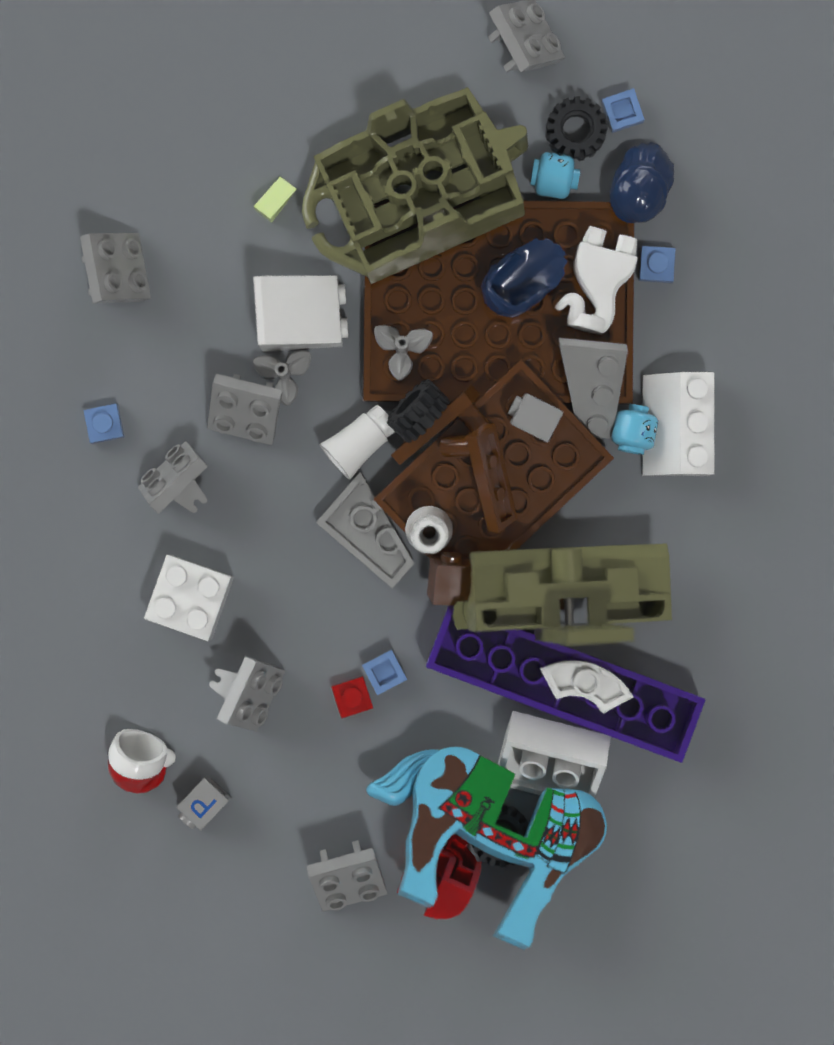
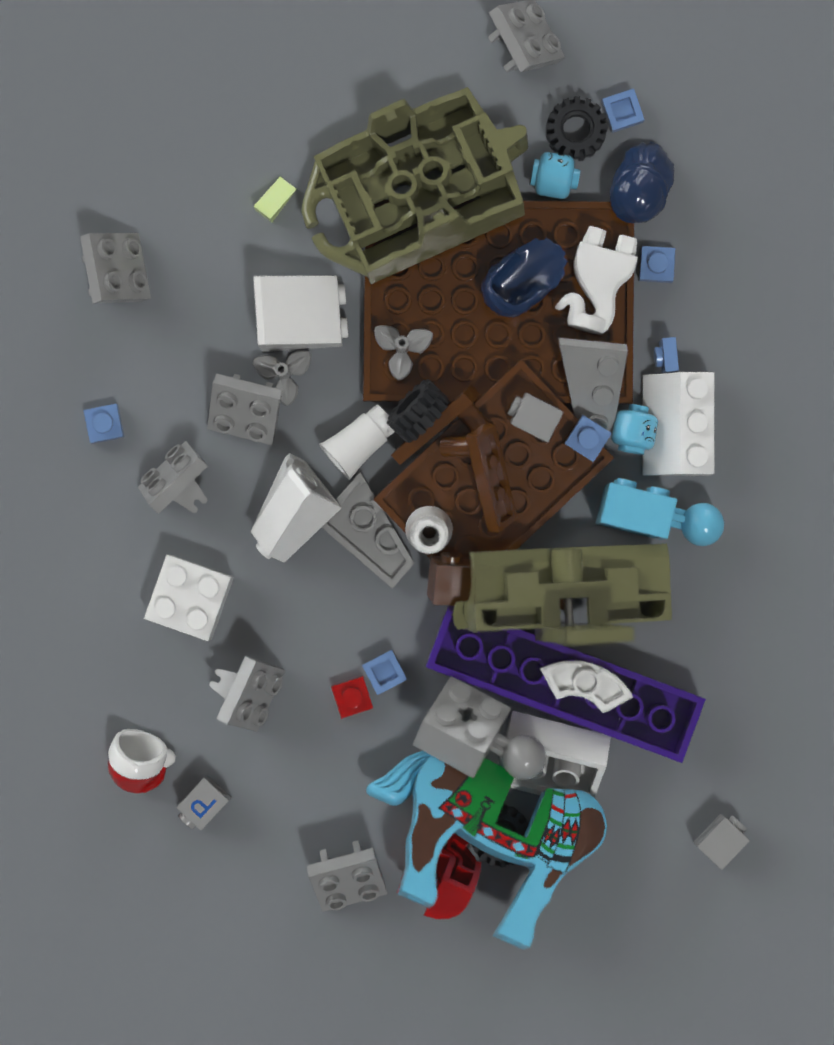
none -> white slope [251,453,341,563]
none -> light grey brick [413,676,546,780]
none -> medium blue plate [564,414,612,462]
none -> medium azure brick [595,478,724,546]
none -> medium blue plate [654,337,679,373]
none -> light grey brick [693,813,750,870]

